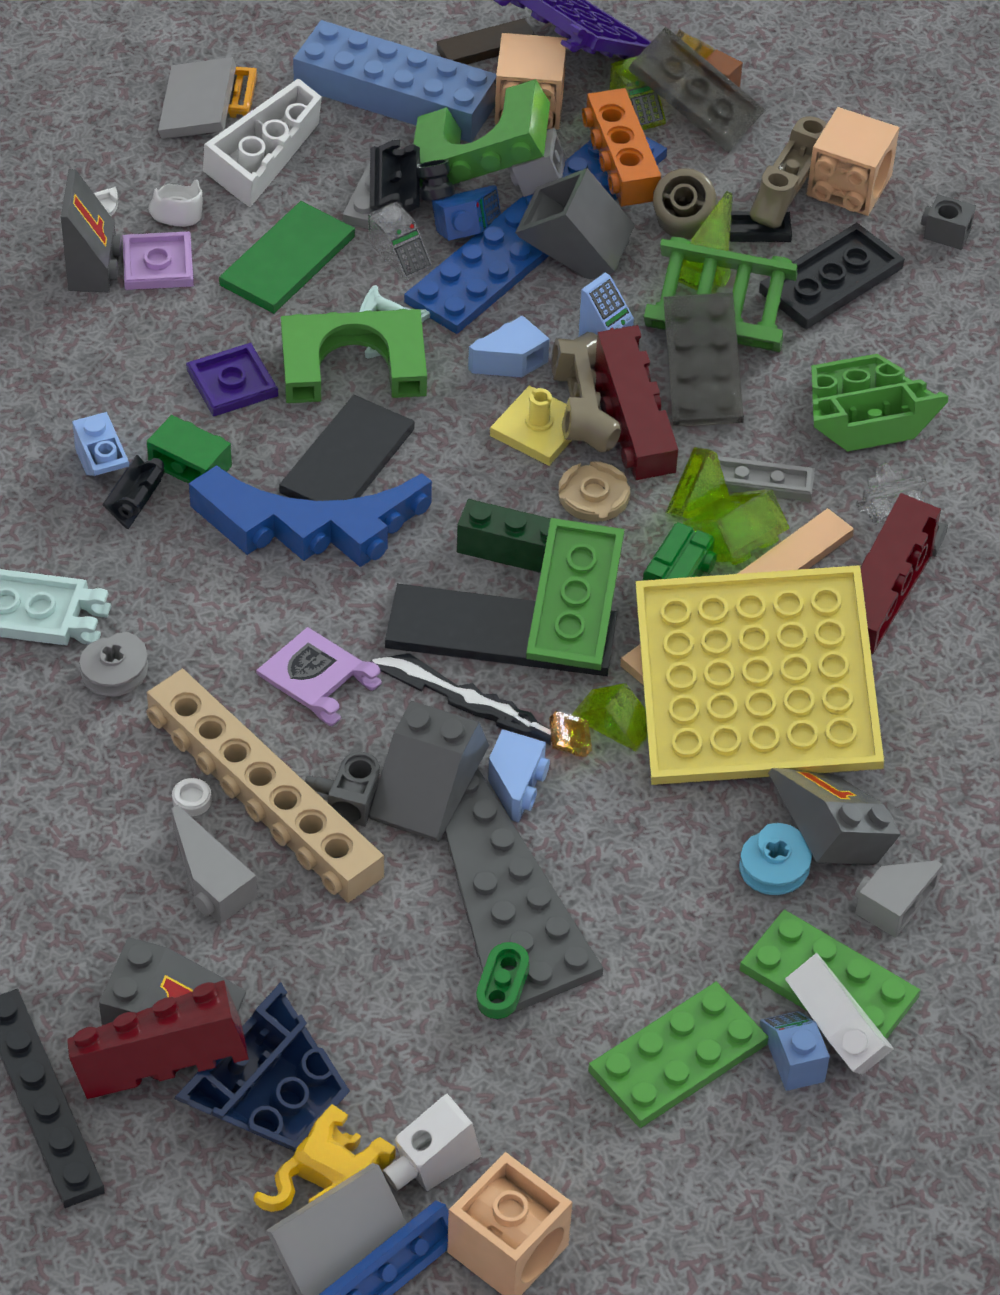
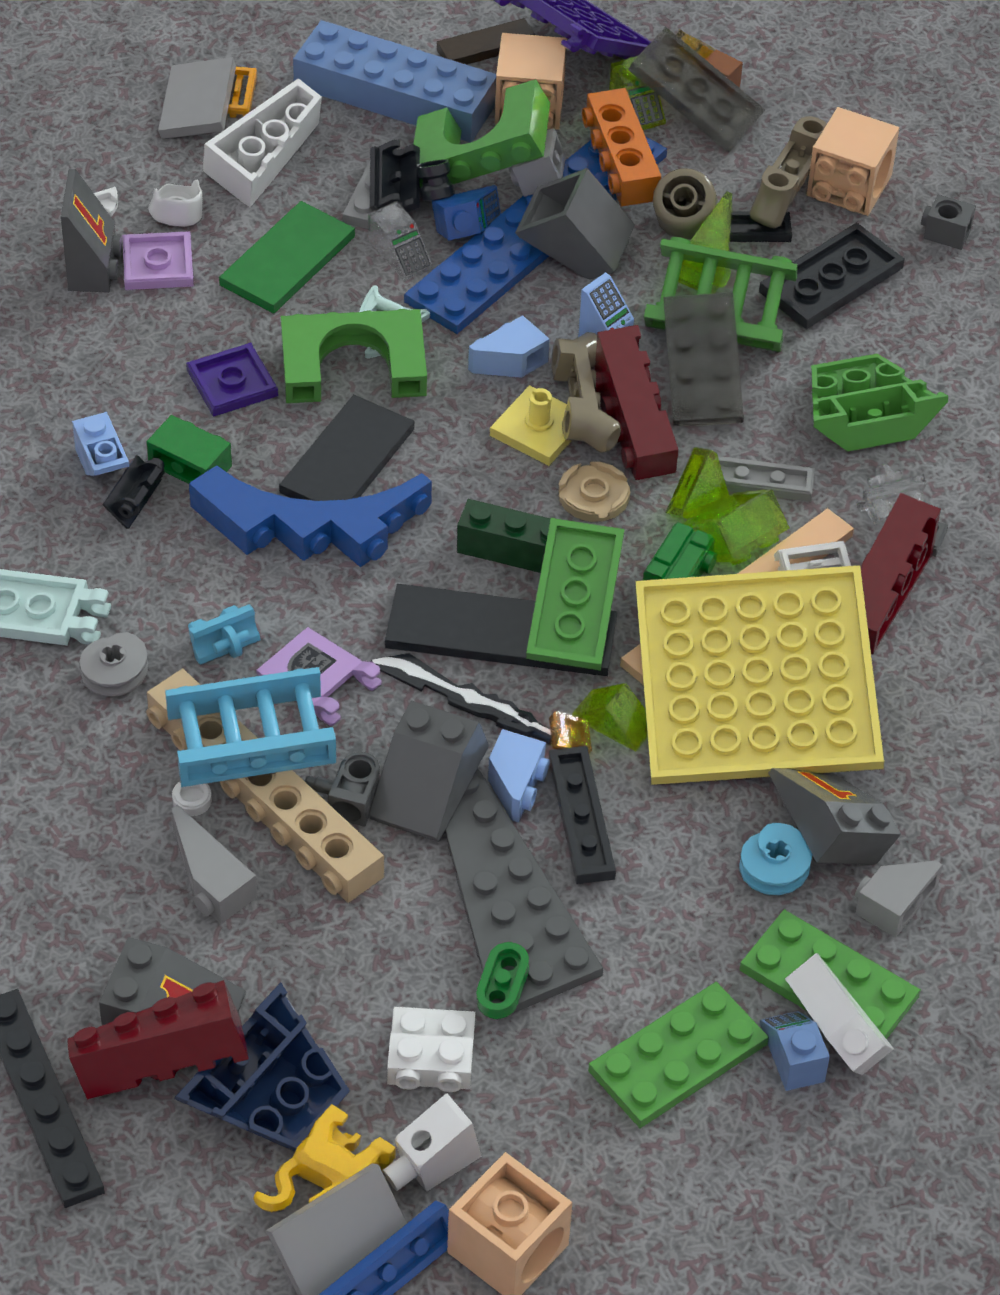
none -> medium azure fence [165,667,336,787]
none -> medium azure hips [188,604,261,665]
none -> white plate [387,1007,475,1092]
none -> black plate [549,746,616,884]
none -> white tile [774,541,851,571]

